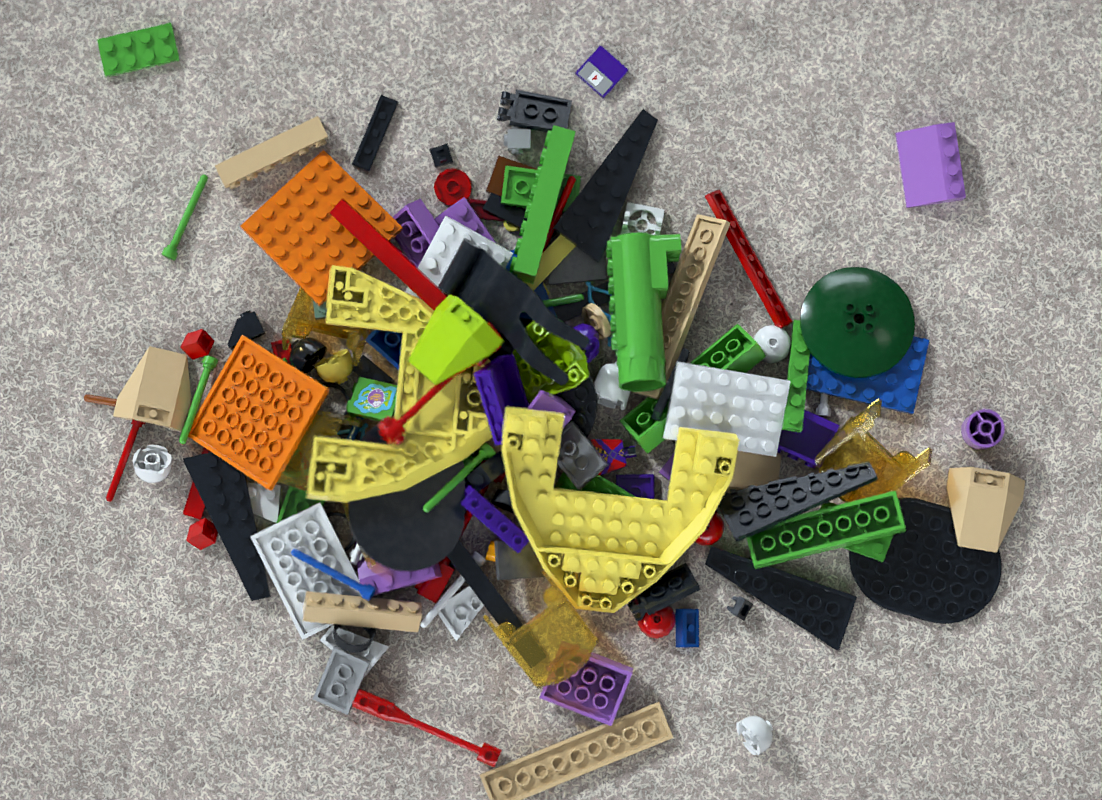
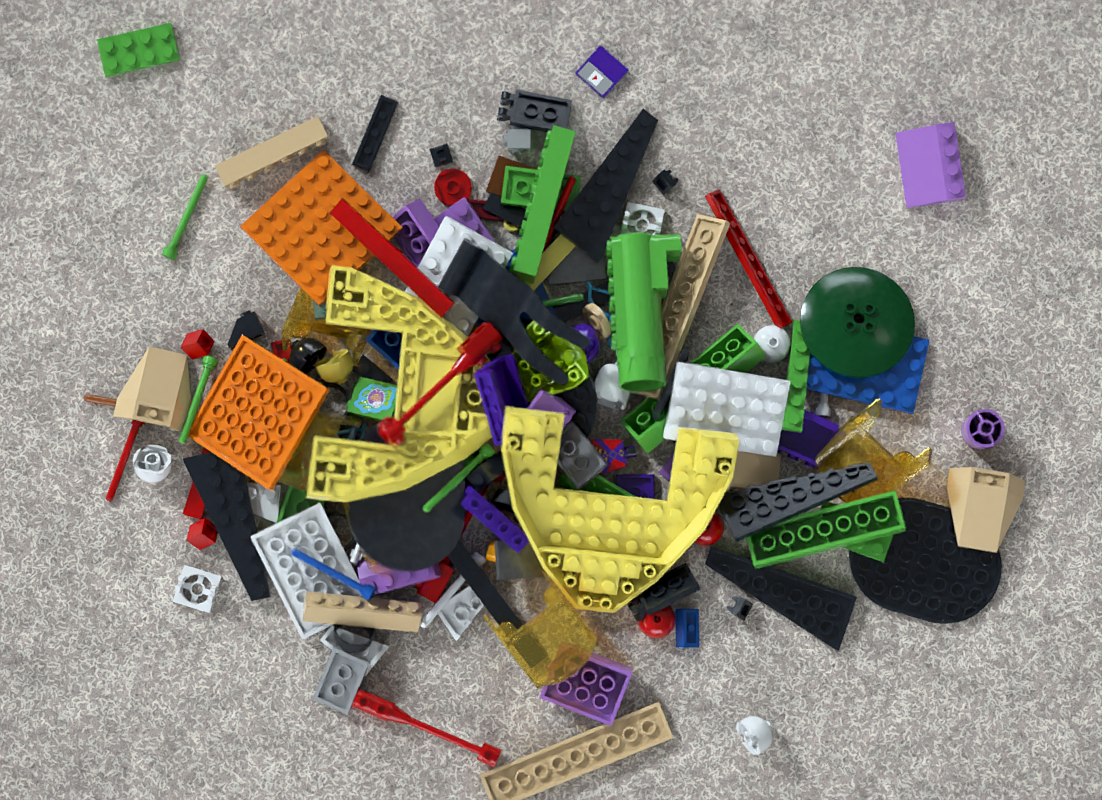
lime wedge [408,295,503,385] -> none
none -> white piece [173,565,222,613]
none -> black tile [652,169,678,196]

